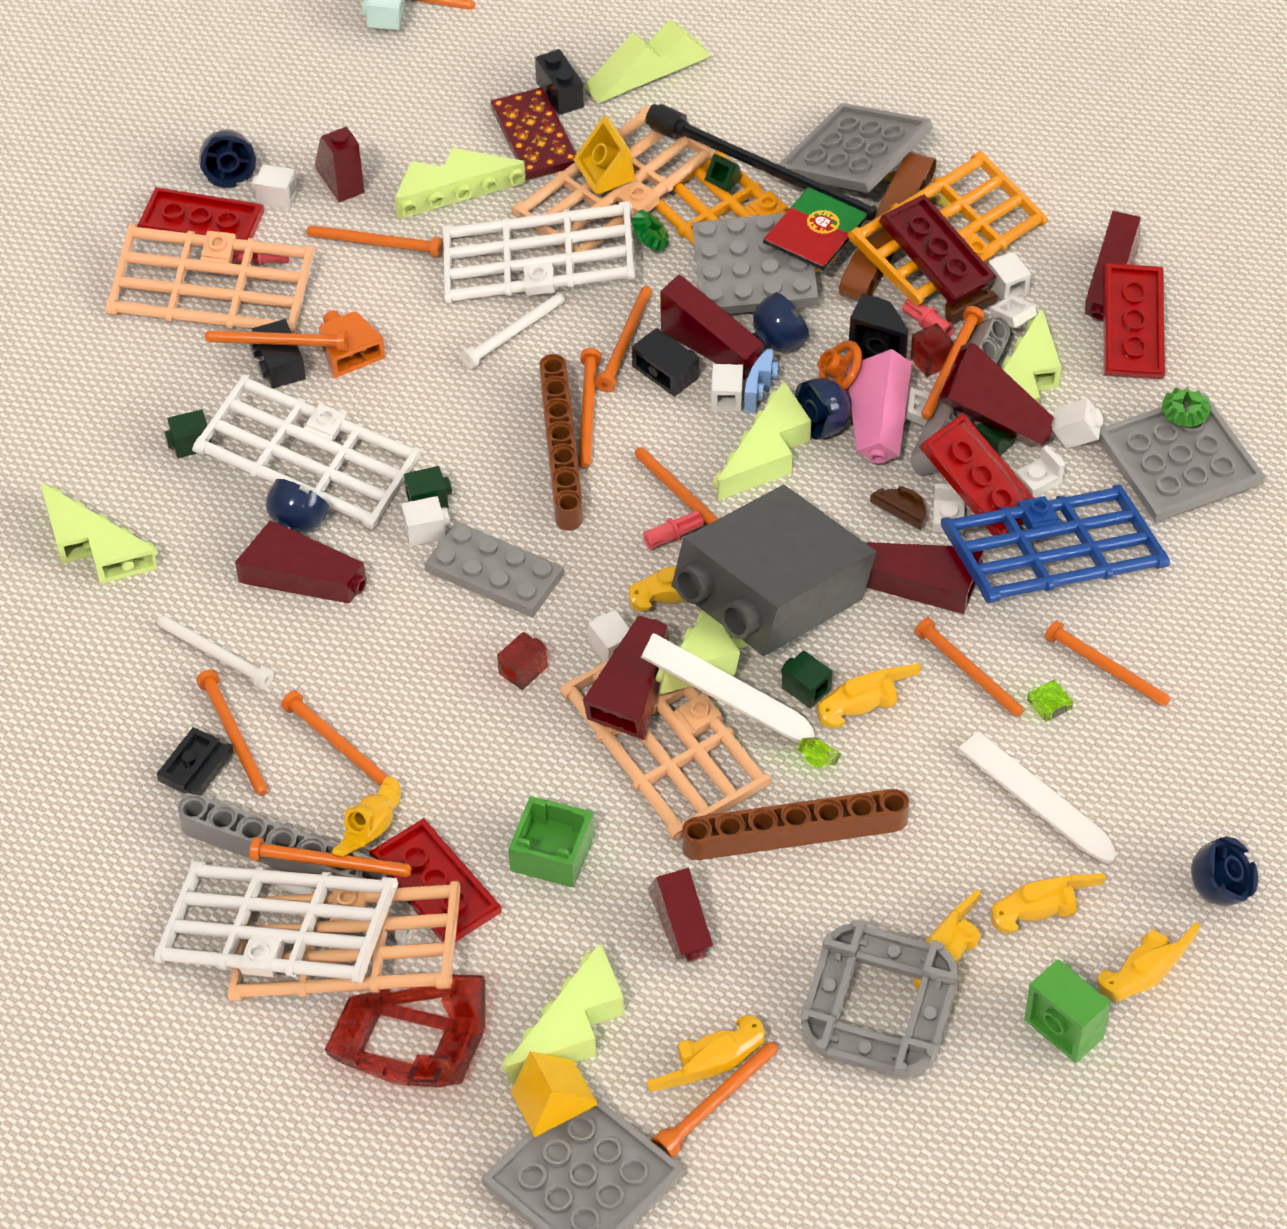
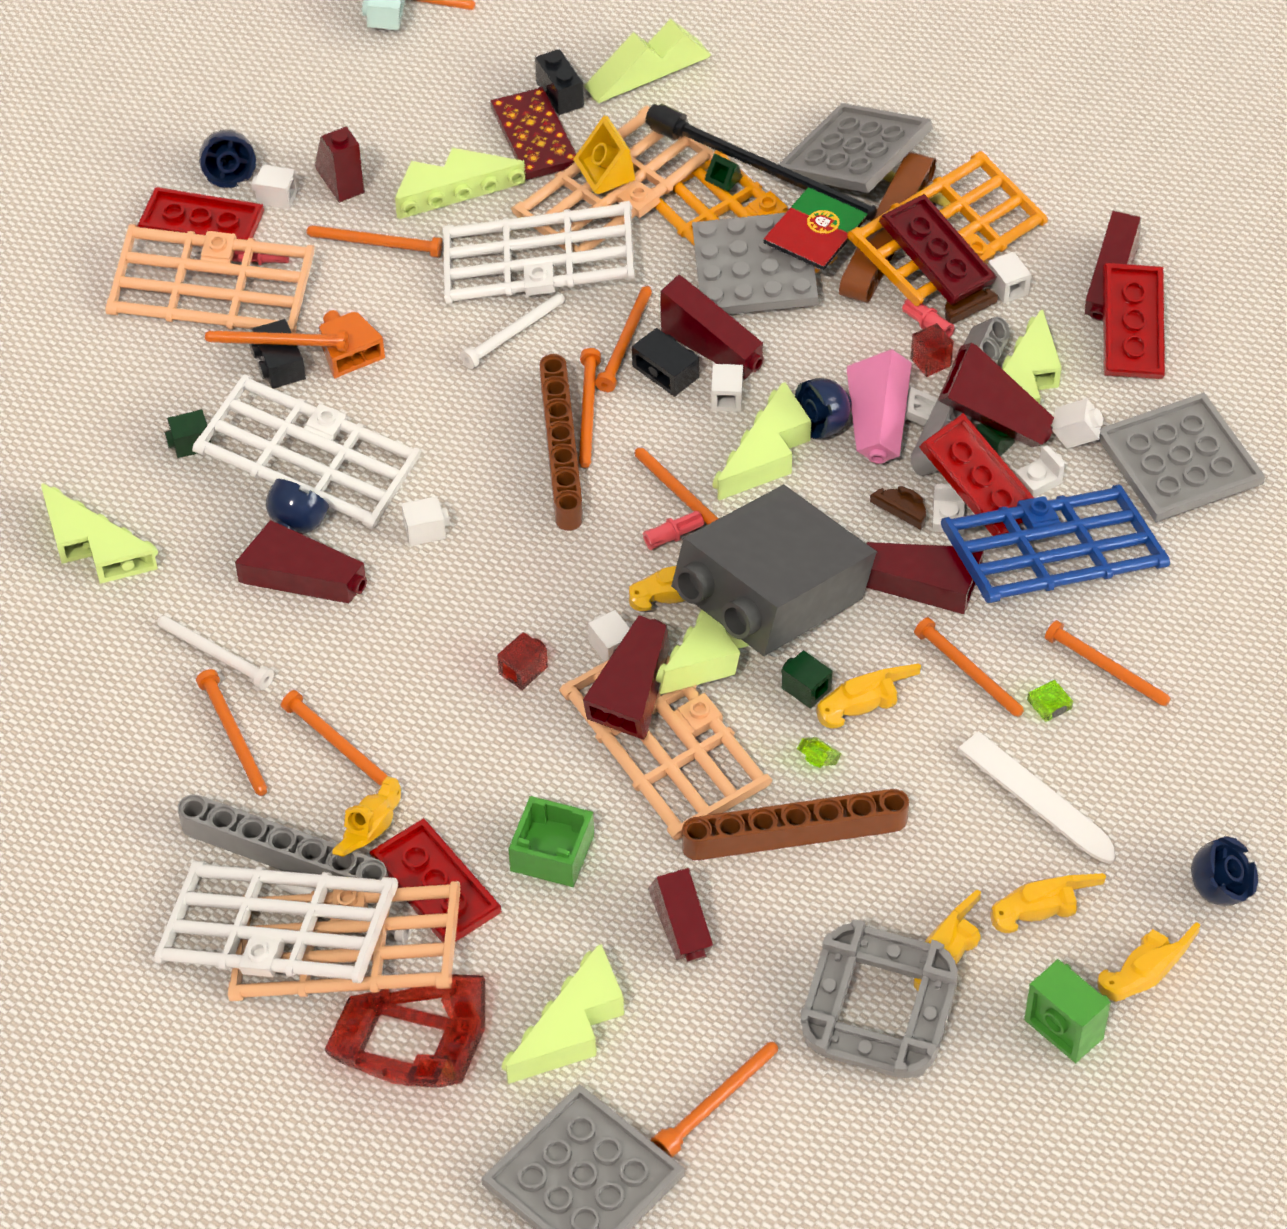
black plate [157,727,234,796] -> none
orange bar [249,837,412,877] -> none
dark green brick [403,466,452,508] -> none
light grey plate [424,521,564,618] -> none
yellow slope [510,1051,598,1138] -> none
green gear [632,209,669,252] -> none
white piece [641,633,815,744] -> none
yellow animal [647,1015,765,1092] -> none
light blue slope [744,349,778,413] -> none
dark blue cylinder [753,292,810,352] -> none
orange piece [818,341,862,390] -> none
black slope [848,294,908,360] -> none
orange bar [921,306,985,420] -> none
white bracket [990,295,1037,328] -> none
bright green gear [1161,386,1211,427] -> none

